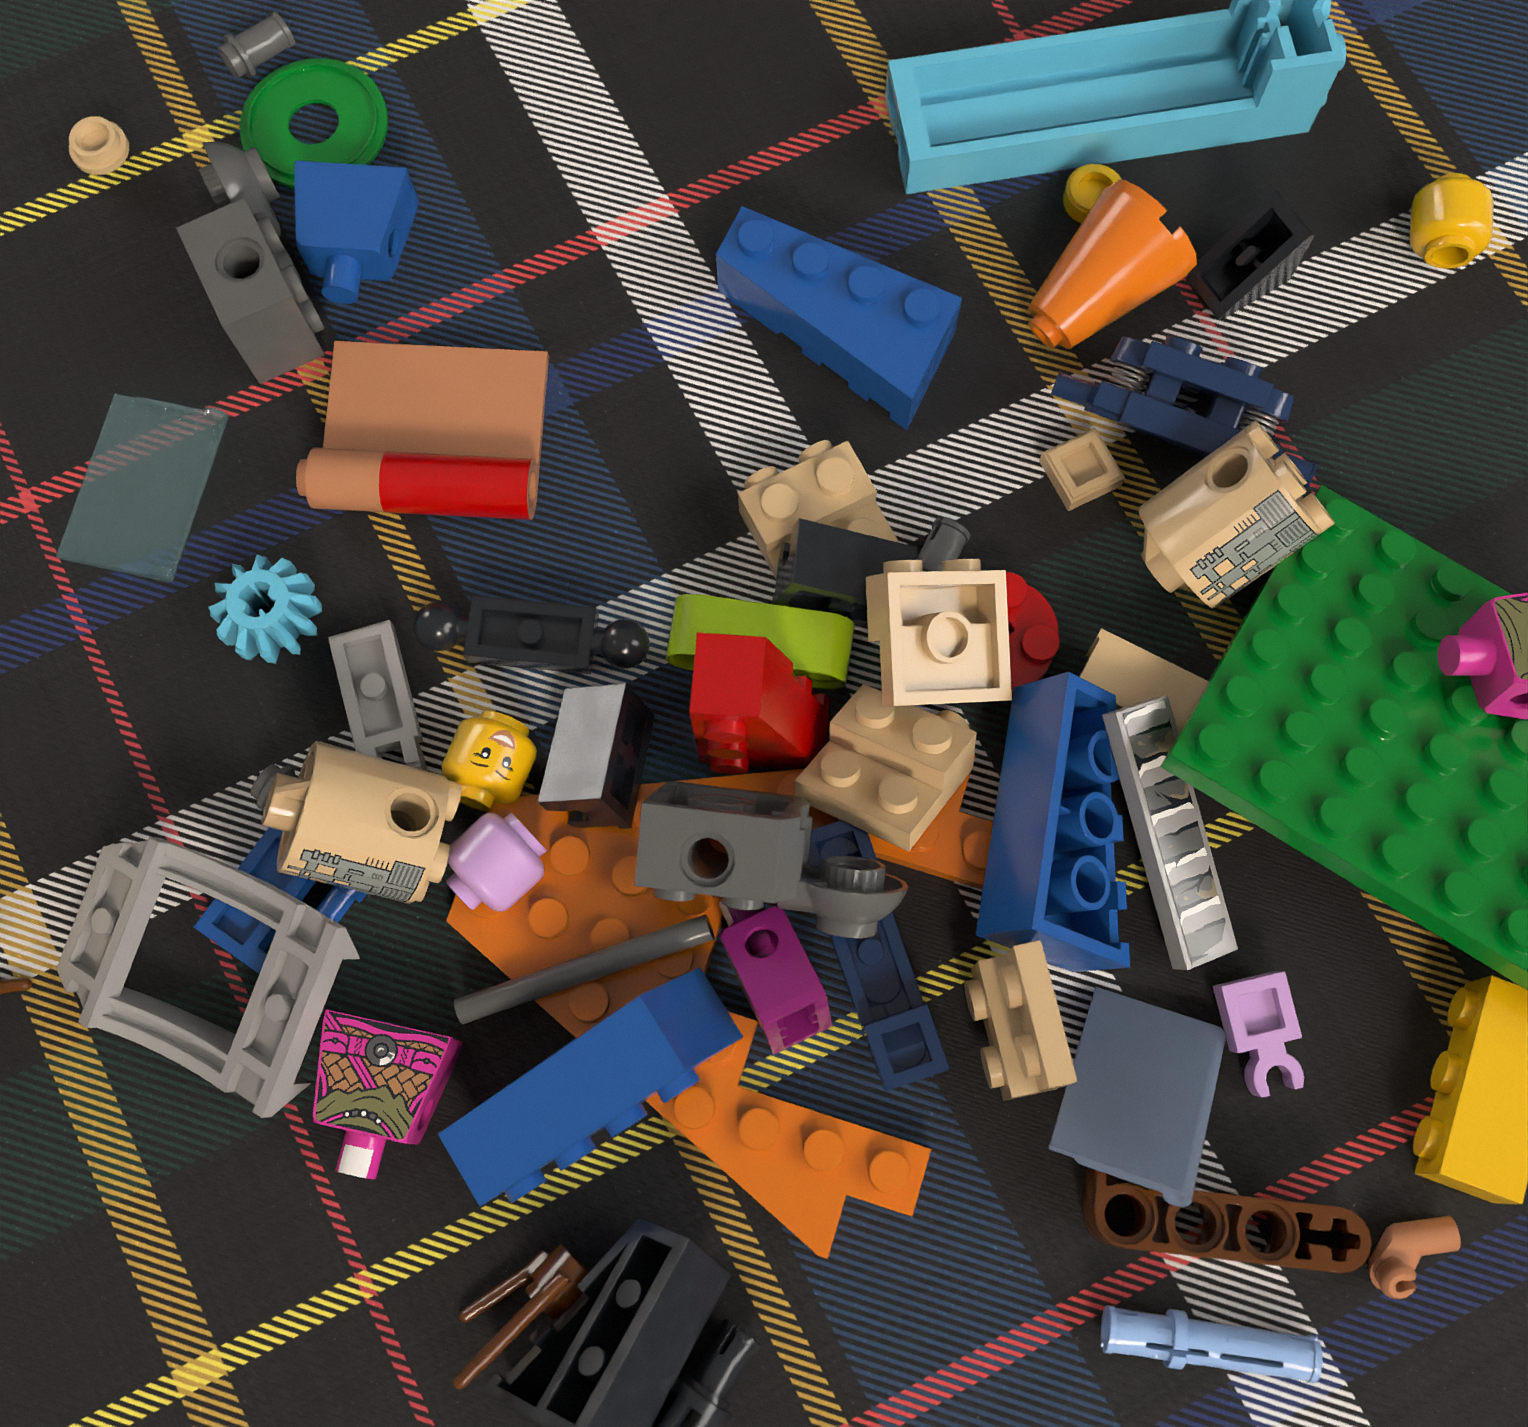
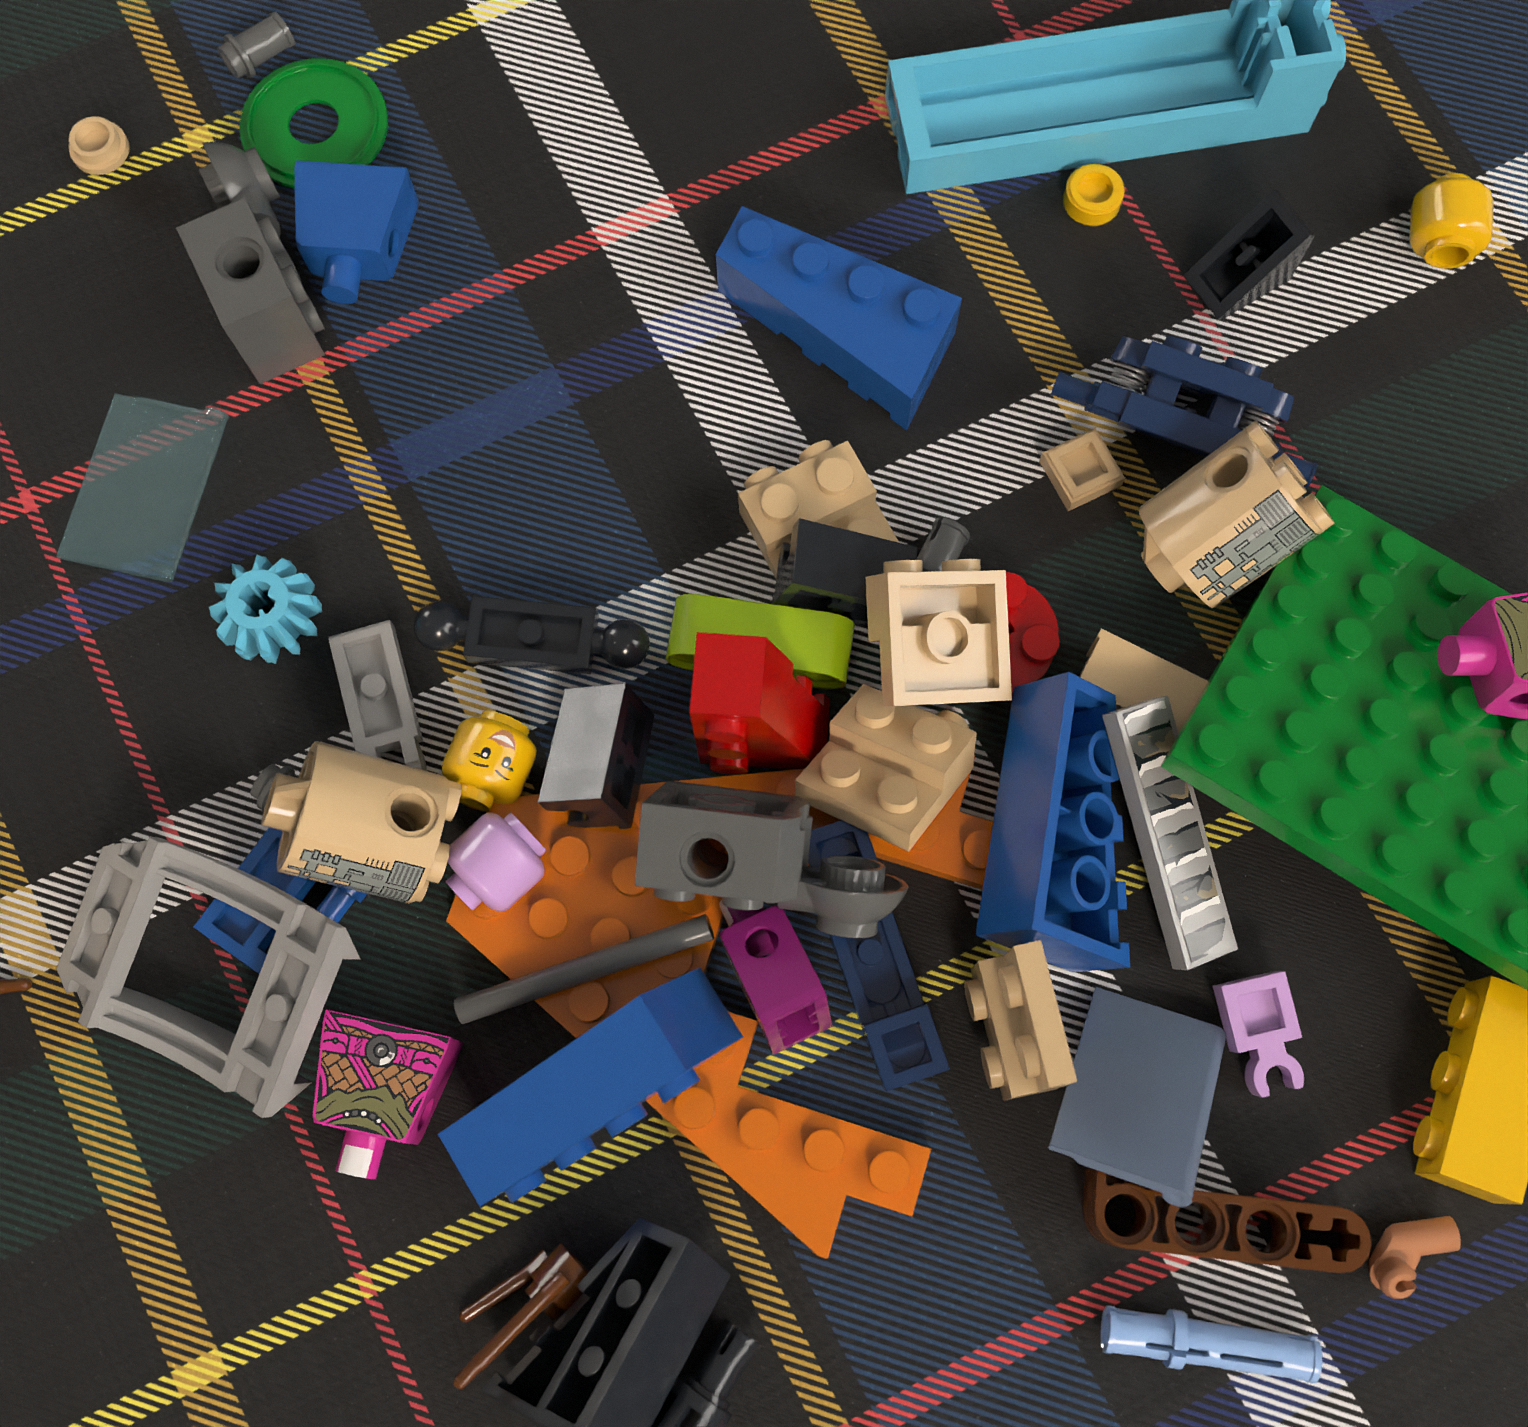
nougat door [296,341,549,520] -> none
orange cone [1028,180,1197,349] -> none

